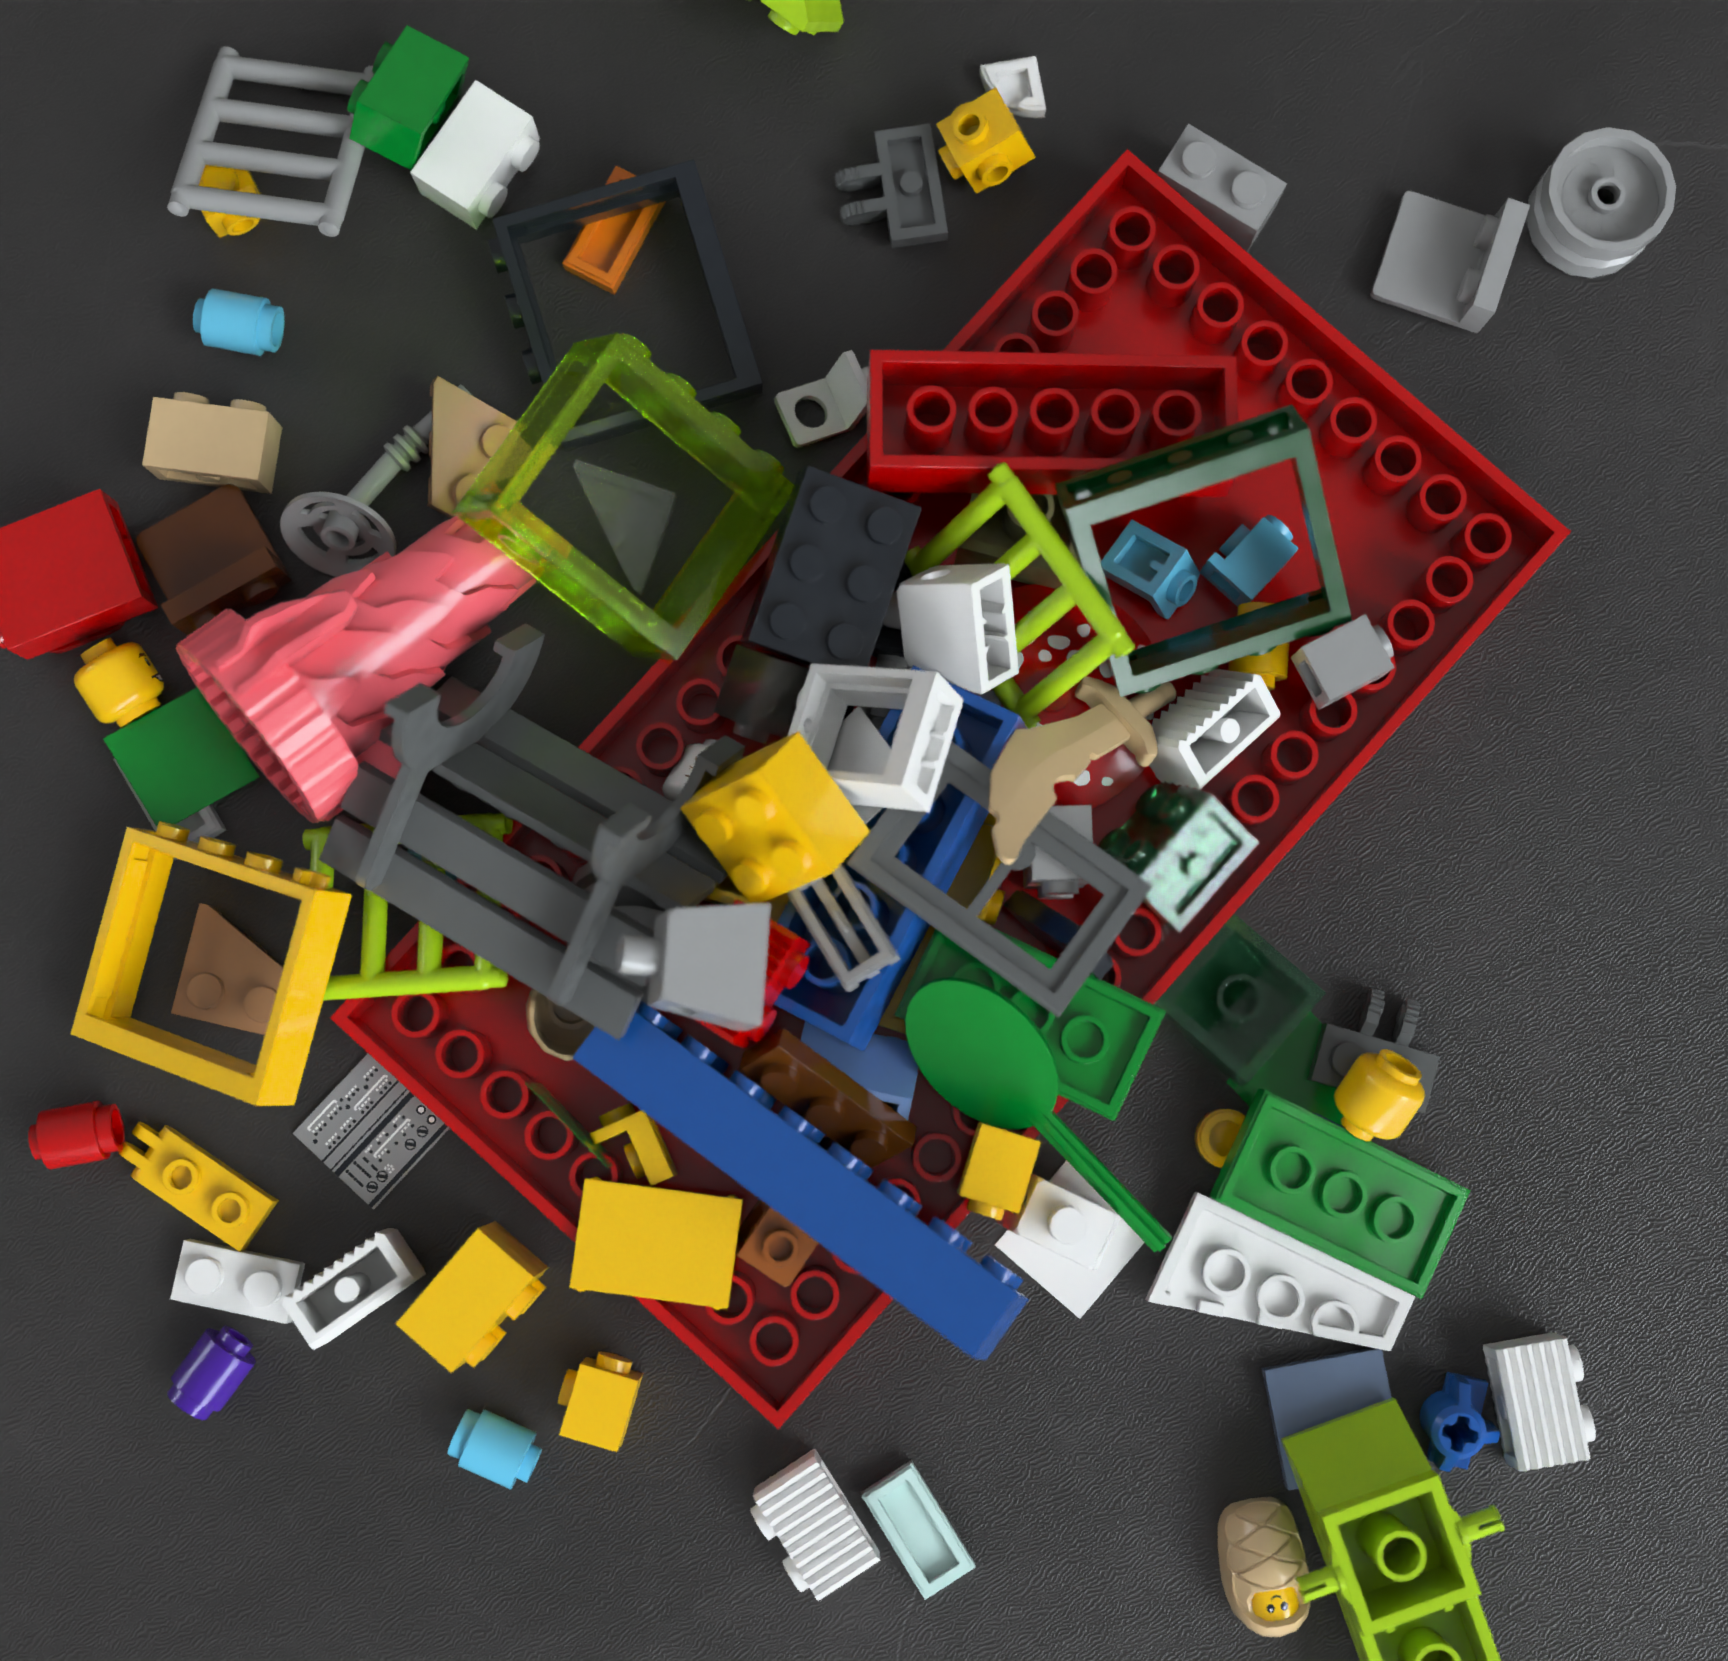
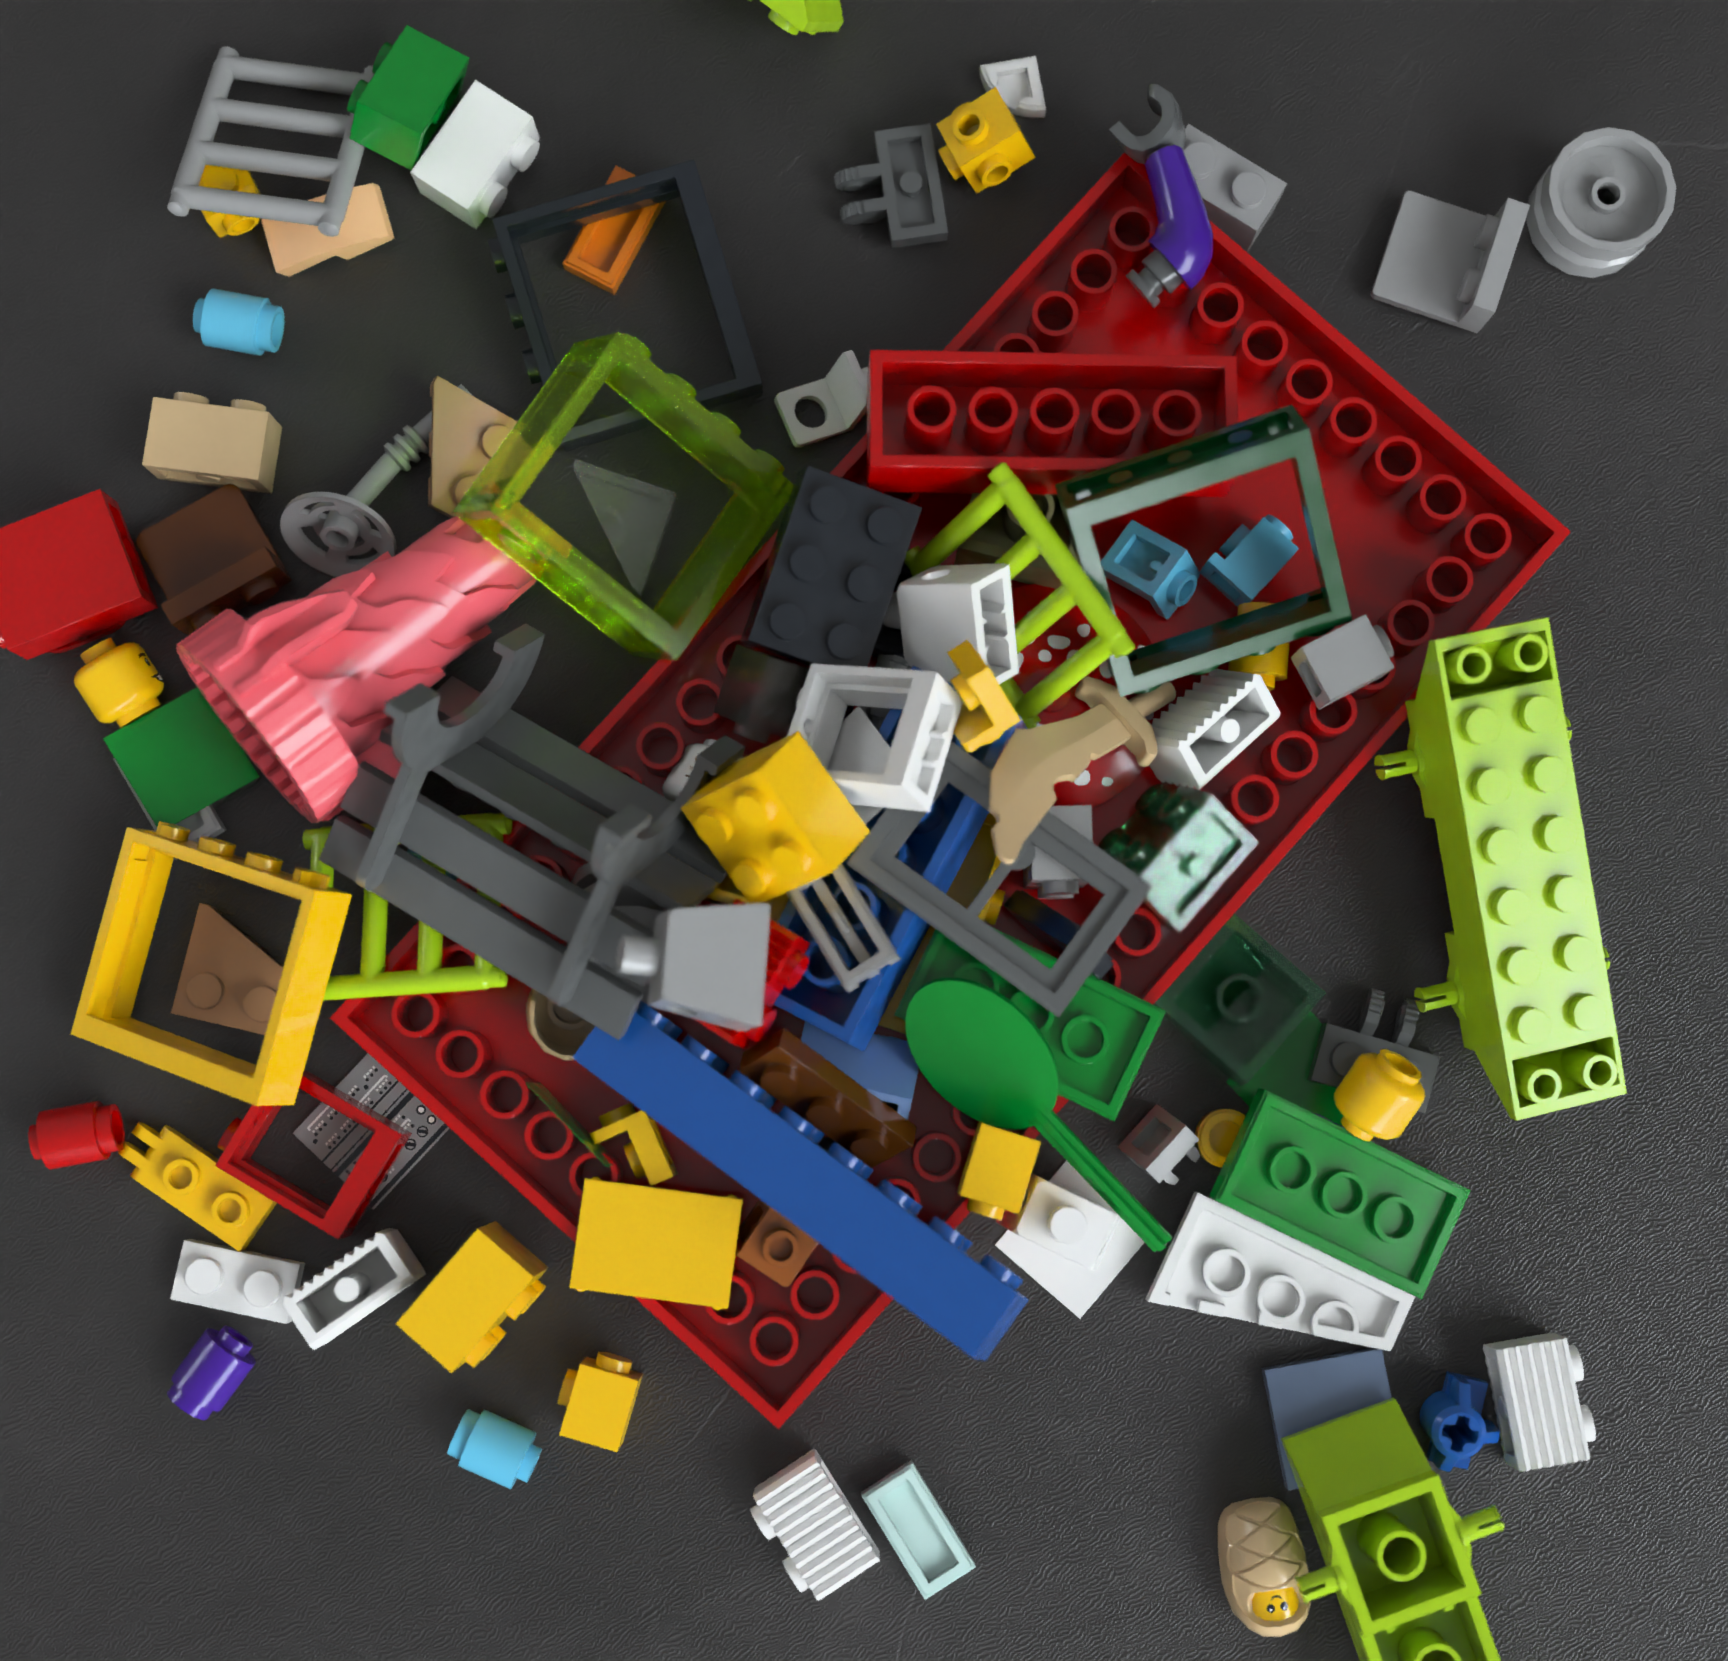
none -> red window [215,1069,412,1240]
none -> light nougat slope [261,183,395,277]
none -> yellow bracket [947,639,1021,753]
none -> piece [1109,84,1213,308]
none -> light grey tile [1118,1104,1200,1185]
none -> lime piece [1374,617,1627,1121]

